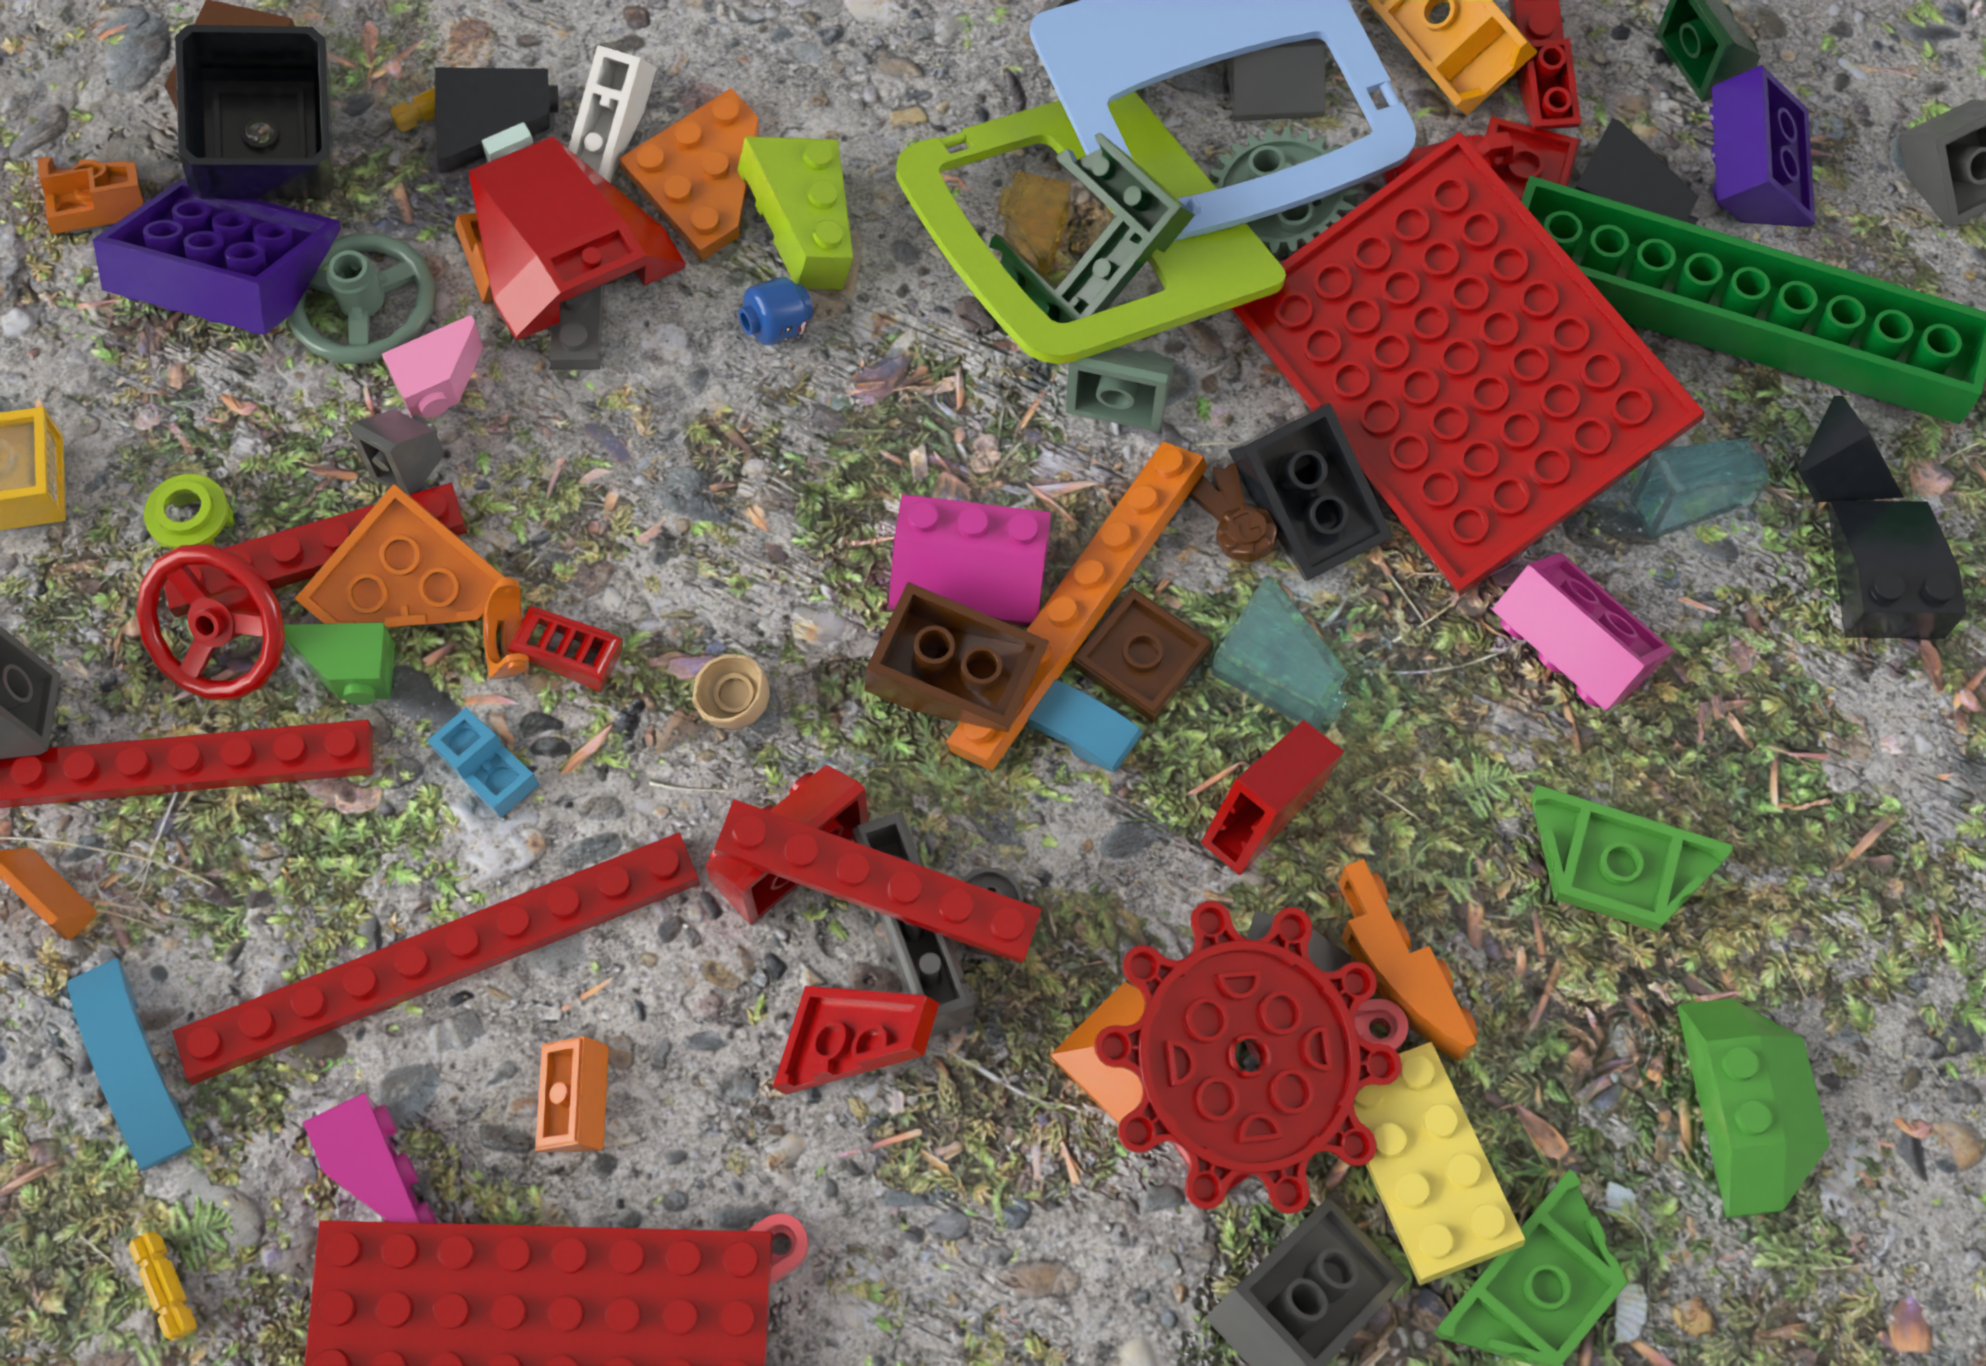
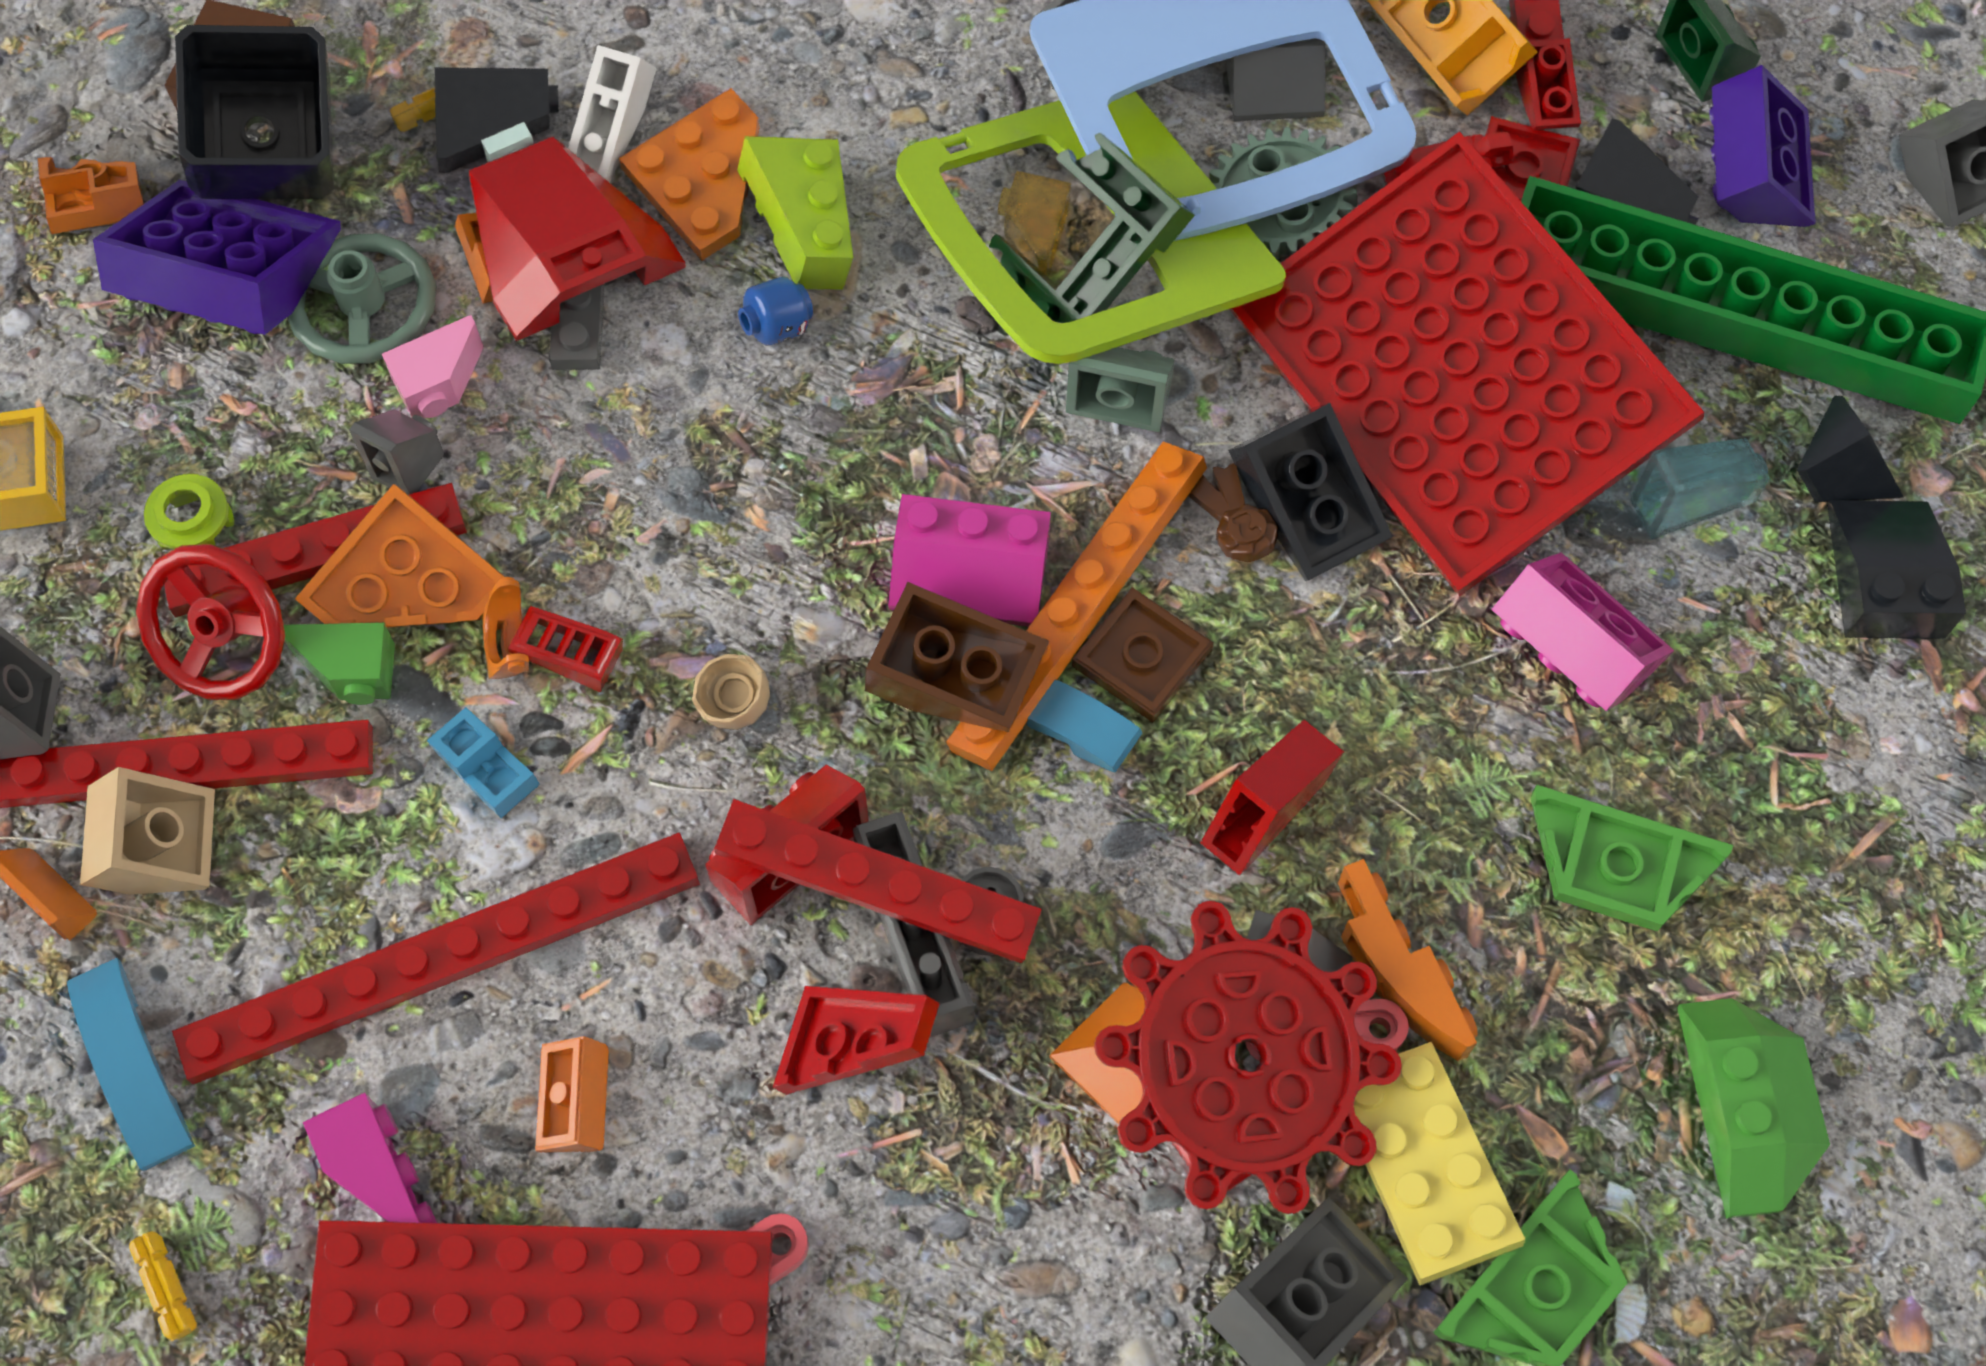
clear light blue slope [1211,576,1349,731] -> none
none -> tan slope [80,767,215,895]

